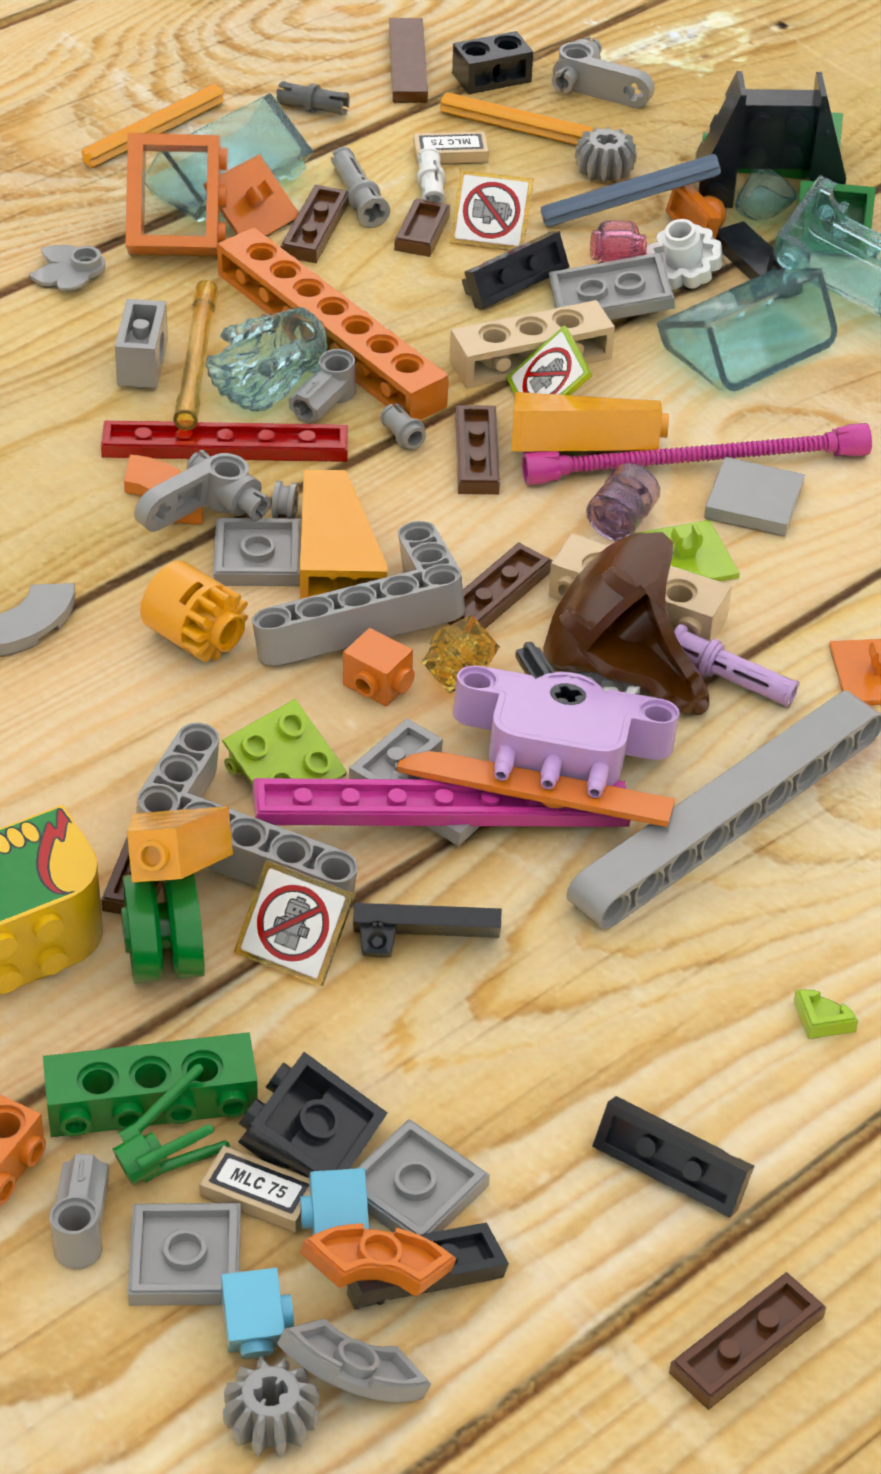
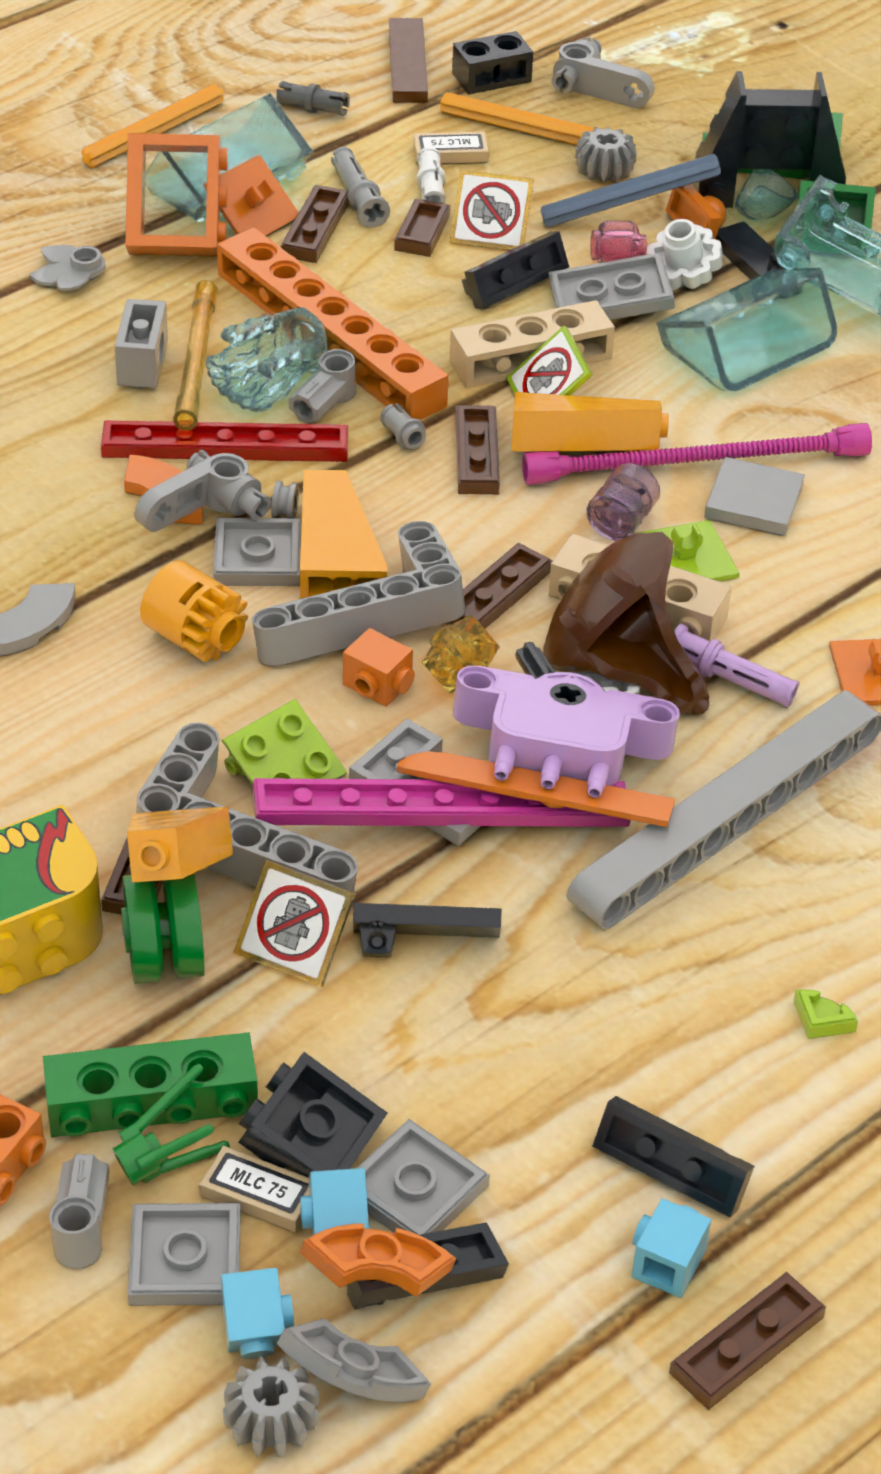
none -> medium azure brick [632,1198,712,1298]

